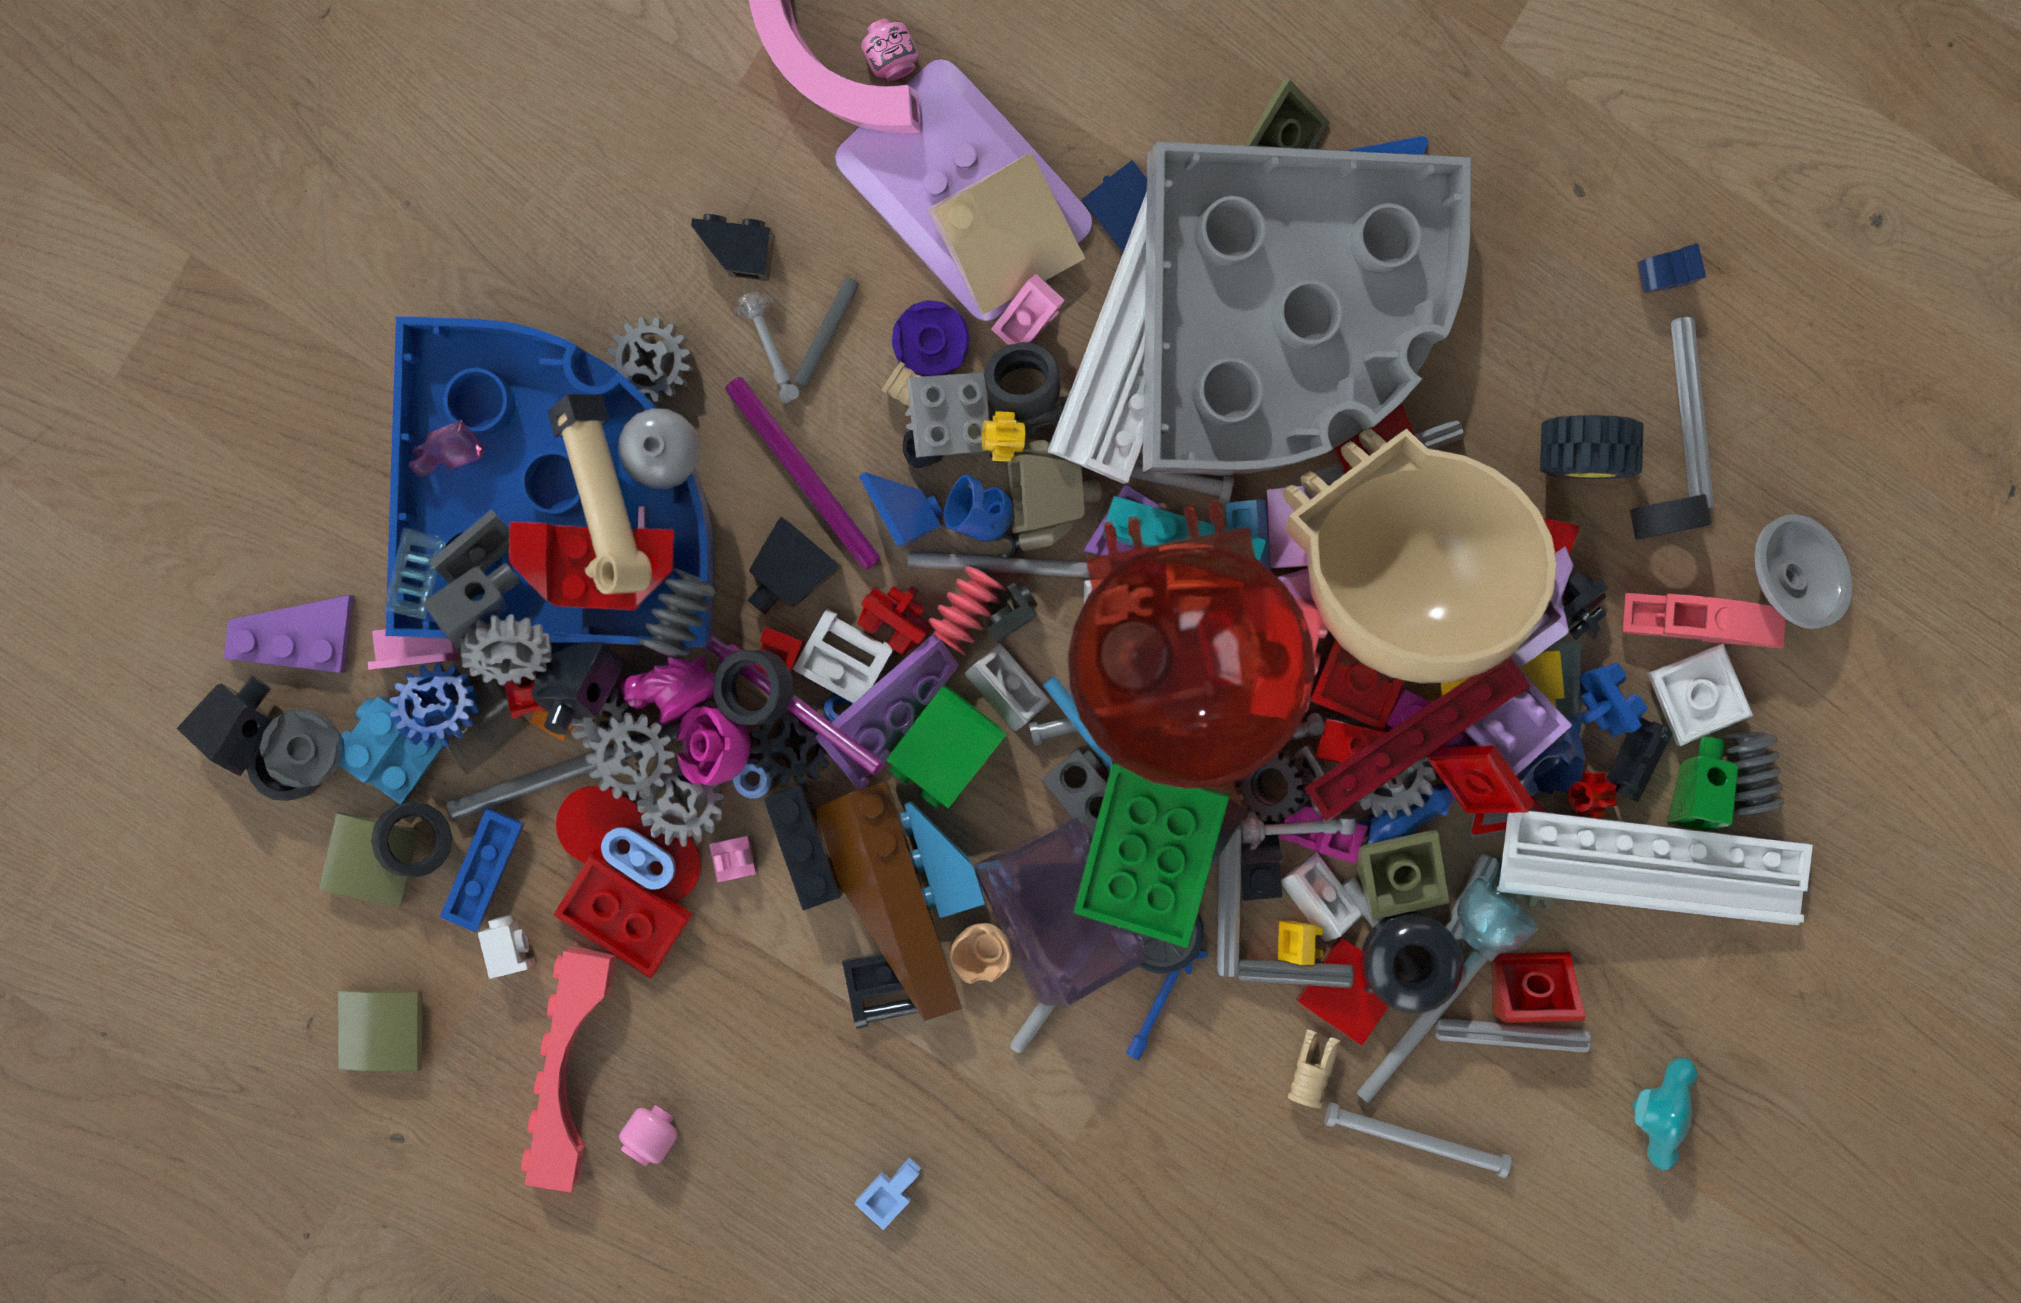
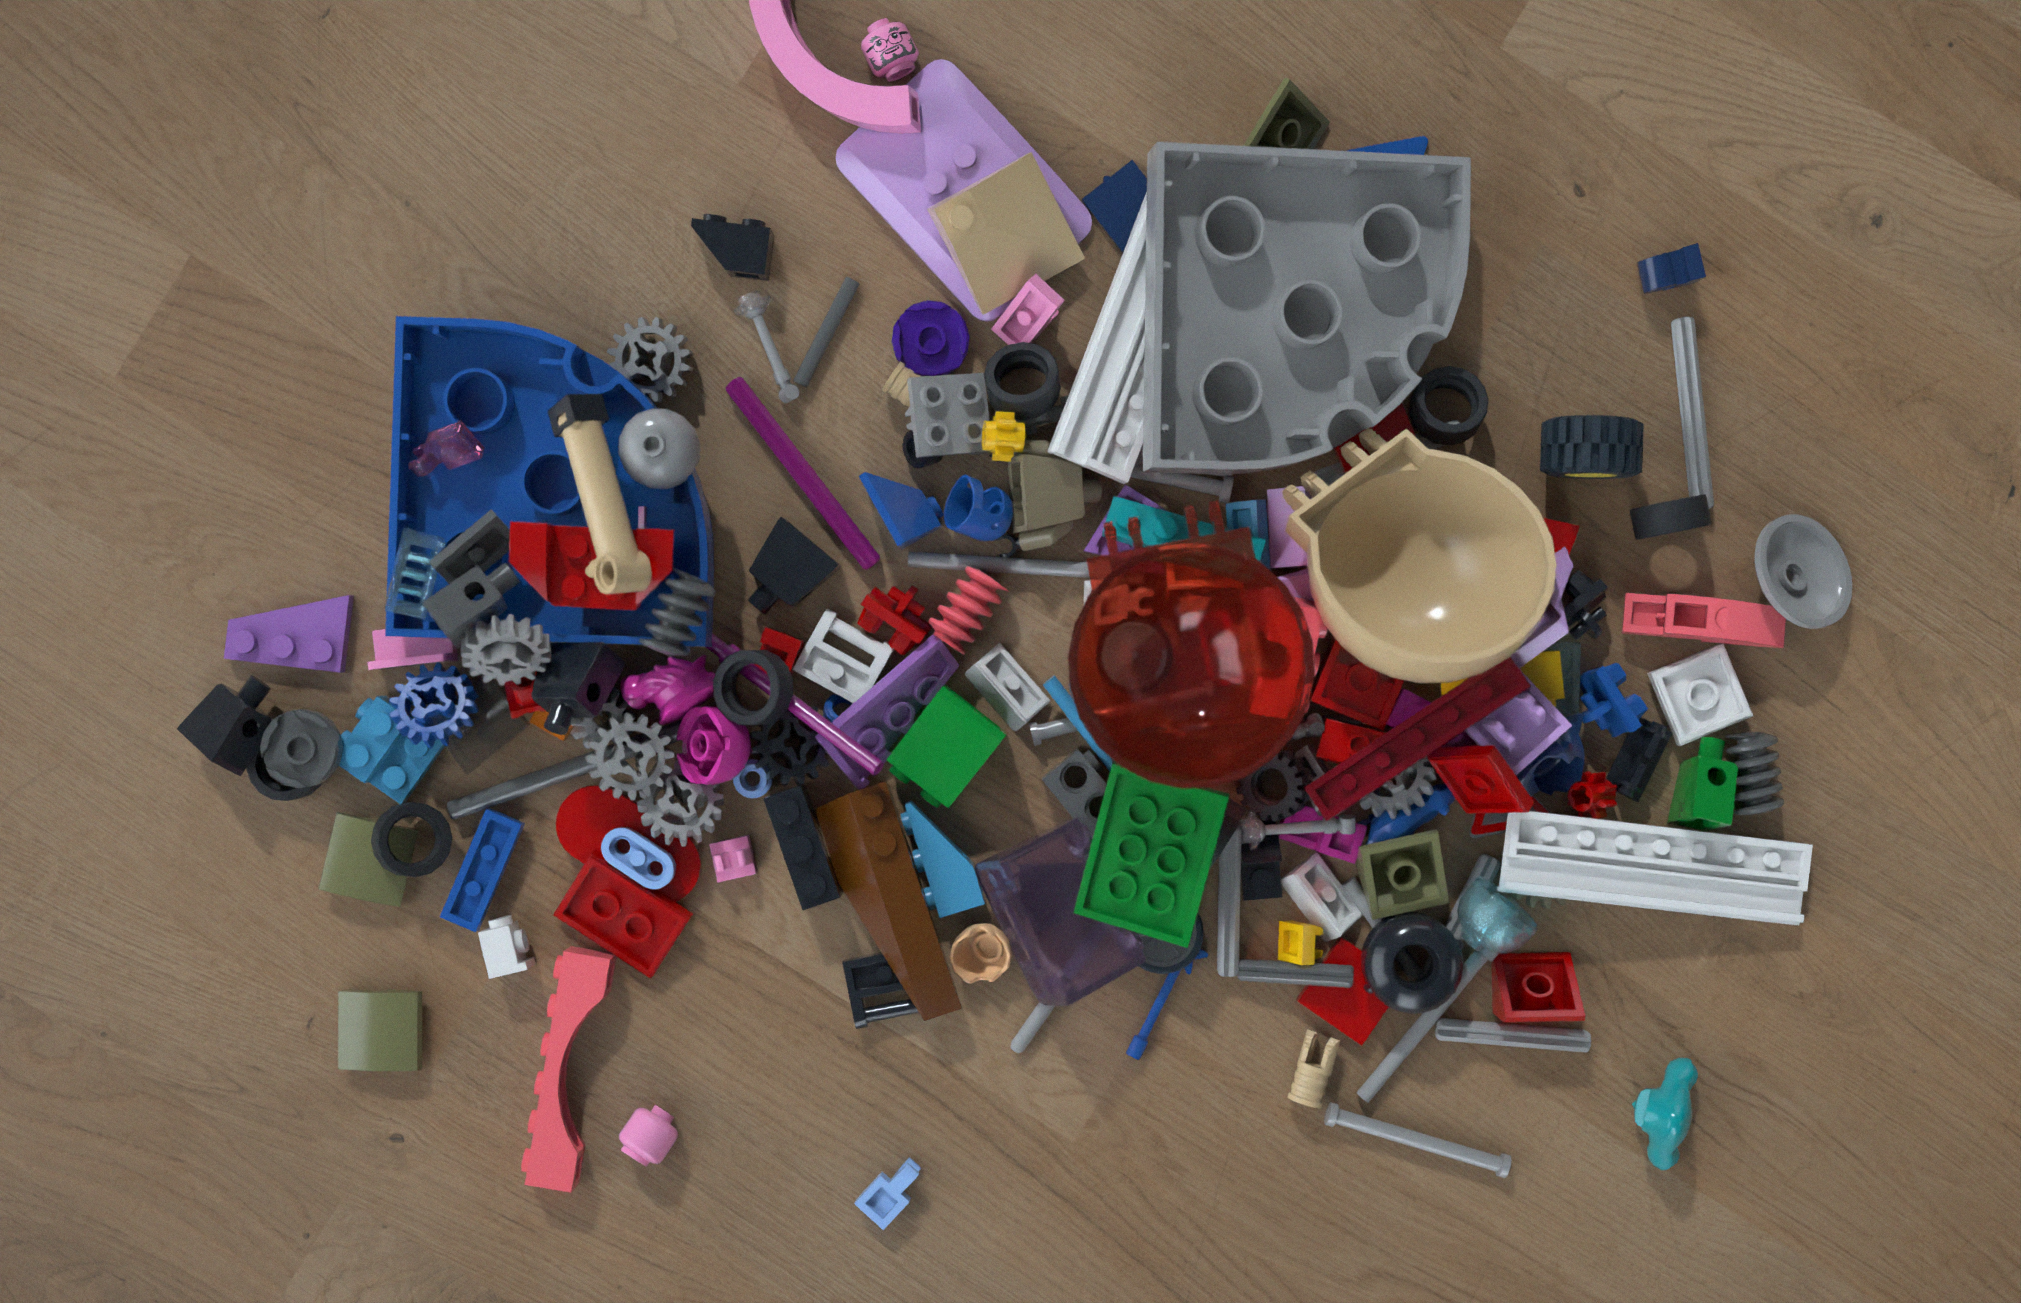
pearl dark grey bracket [987,582,1038,643] -> none
none -> black tyre [1409,366,1489,446]

